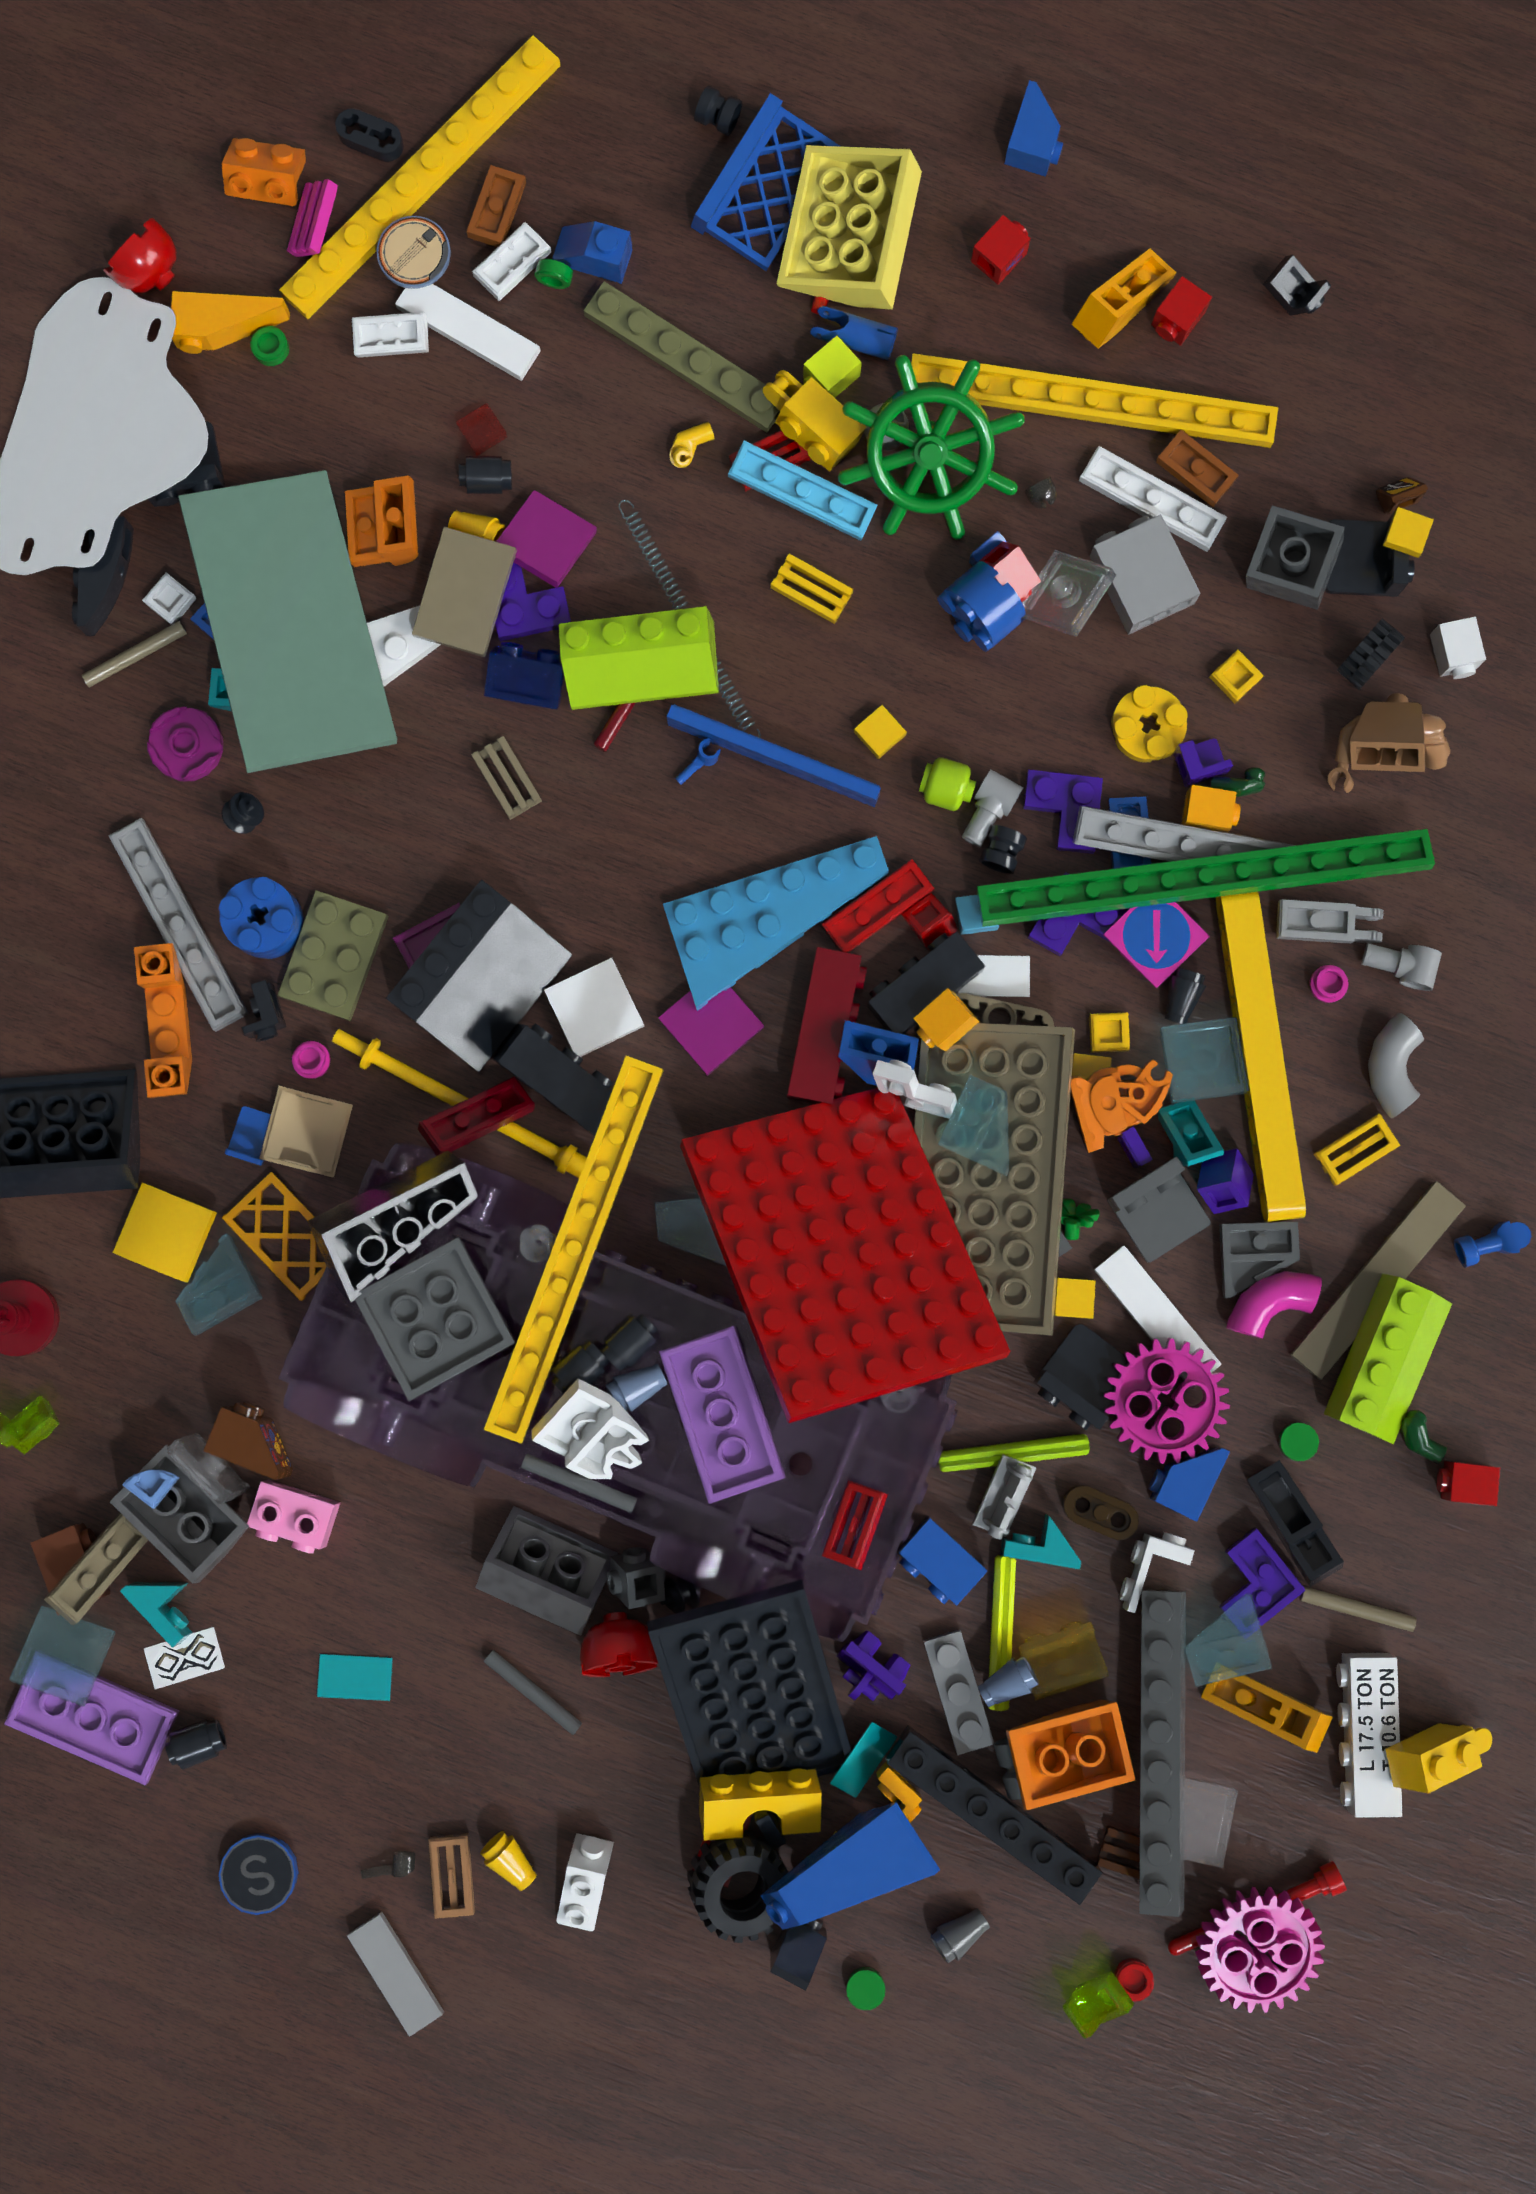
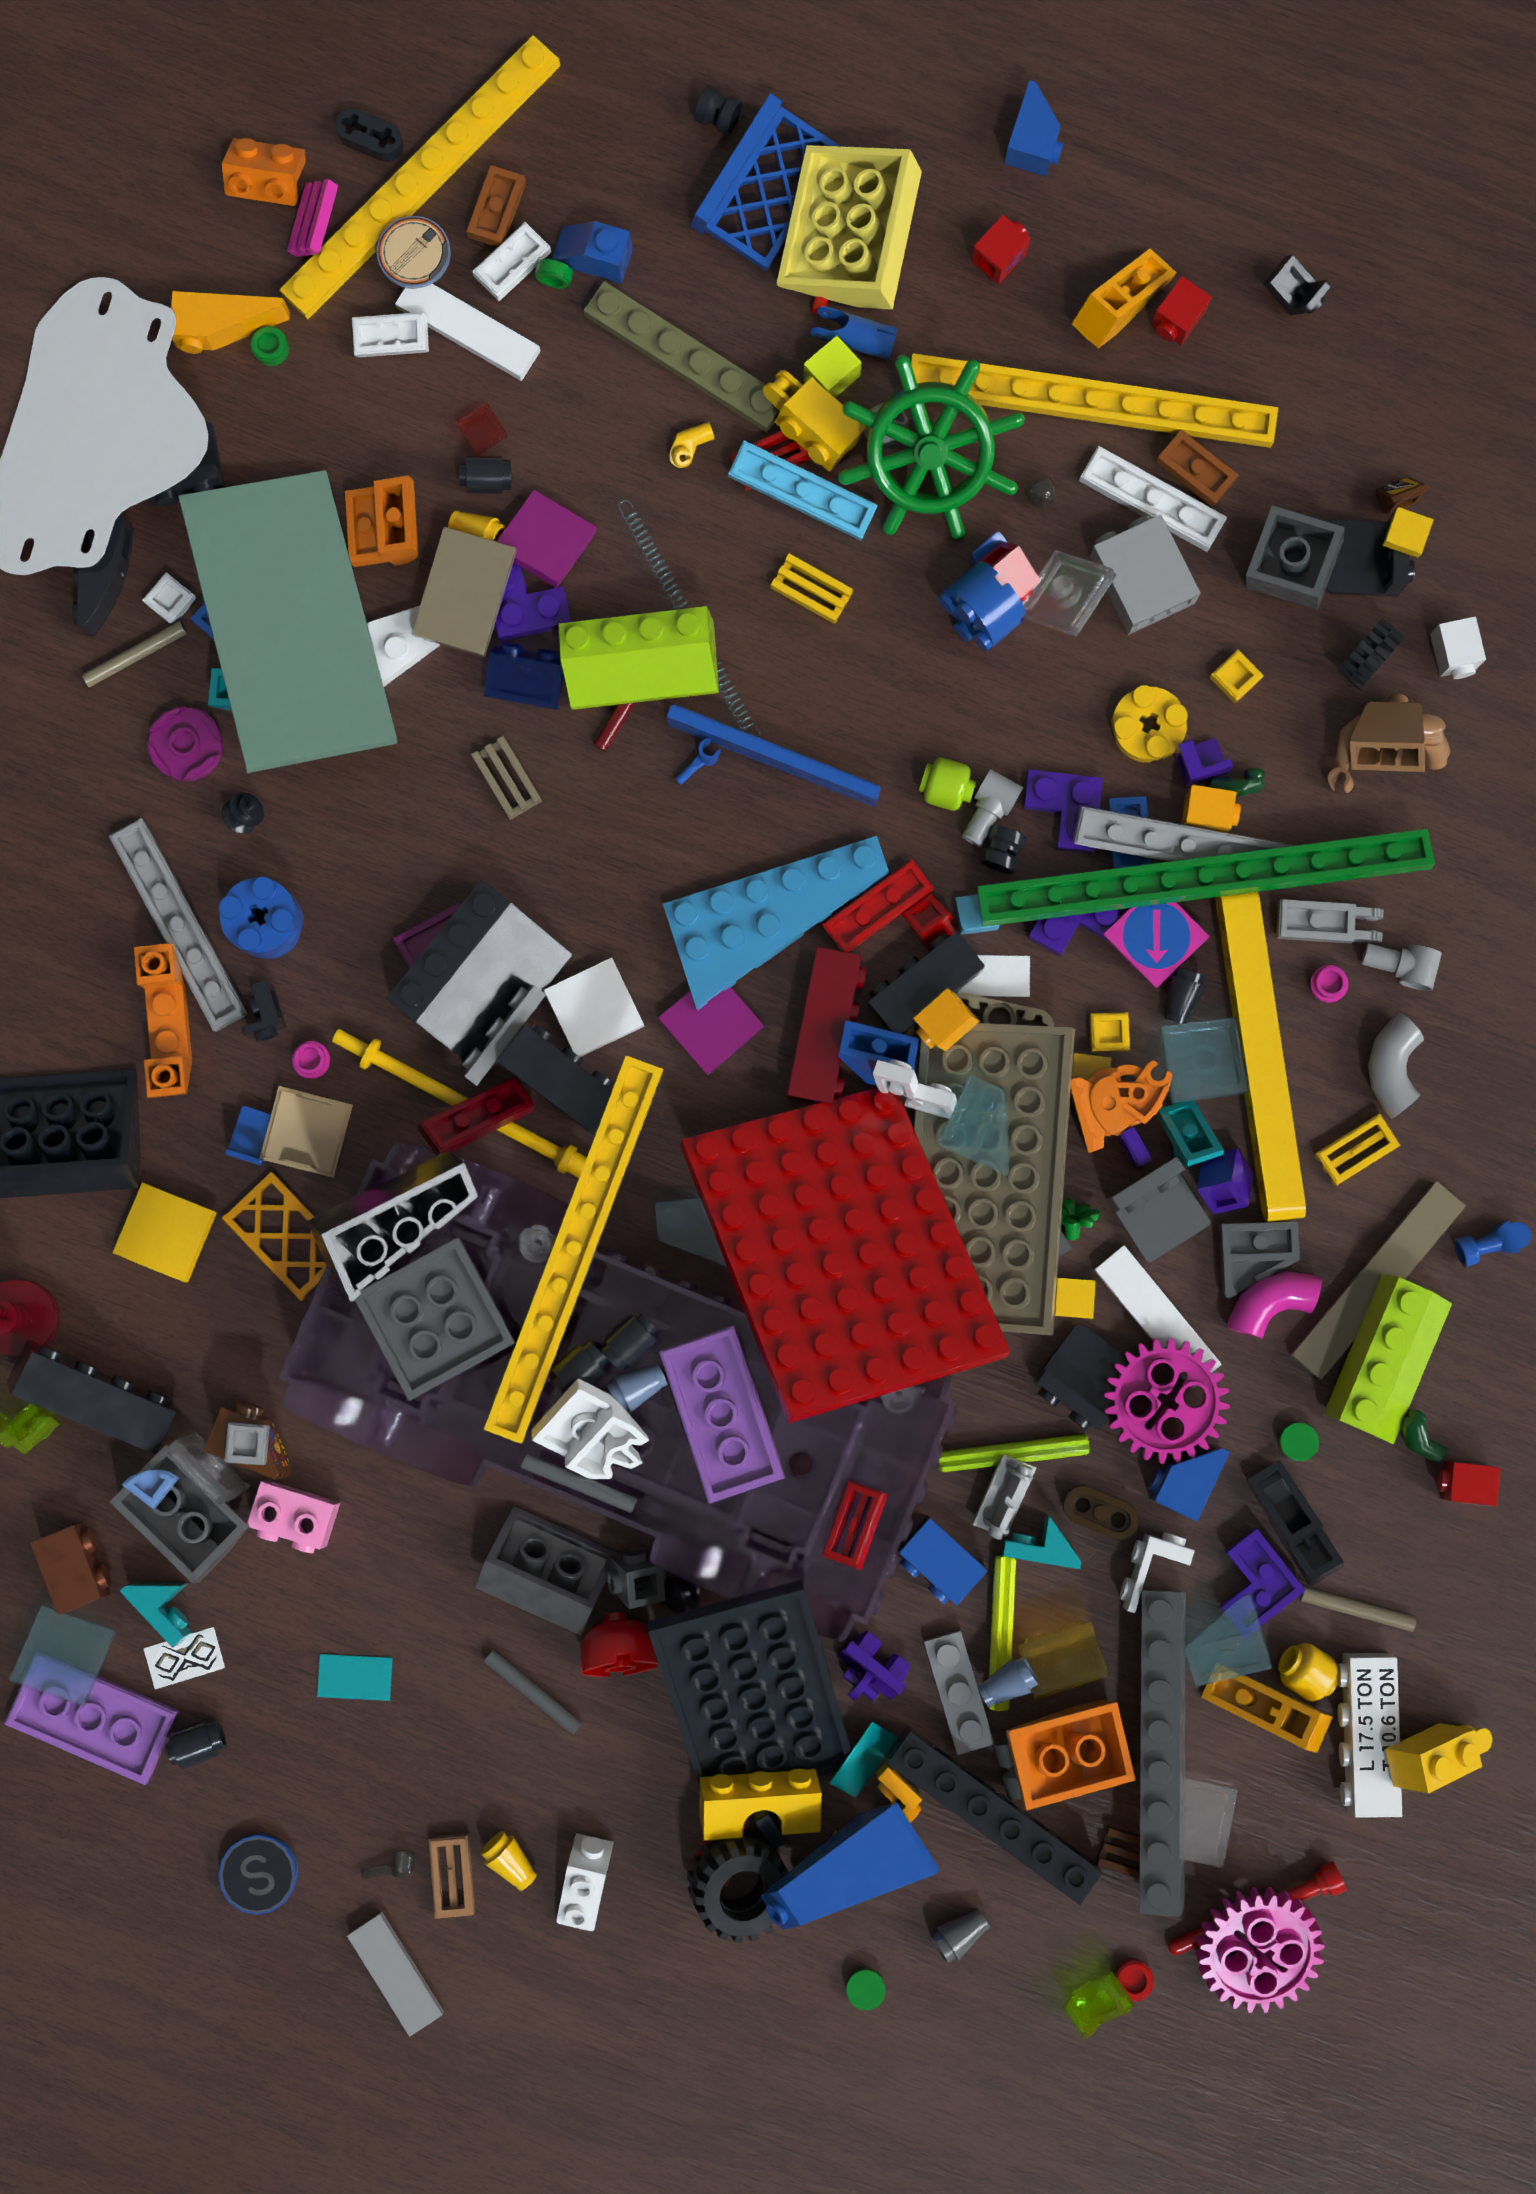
dark tan tile [44,1512,148,1625] -> none
red cylinder [103,218,177,293] -> none
clear light blue wing [175,1233,263,1336] -> none
olive plate [277,890,389,1022] -> none
black slope [770,1919,827,1991] -> none
yellow tile [854,705,907,759] -> none
none -> black wedge [7,1340,176,1454]
none -> light grey tile [224,1422,270,1465]
none -> light grey plate [462,985,546,1086]
none -> yellow head [1278,1643,1338,1702]

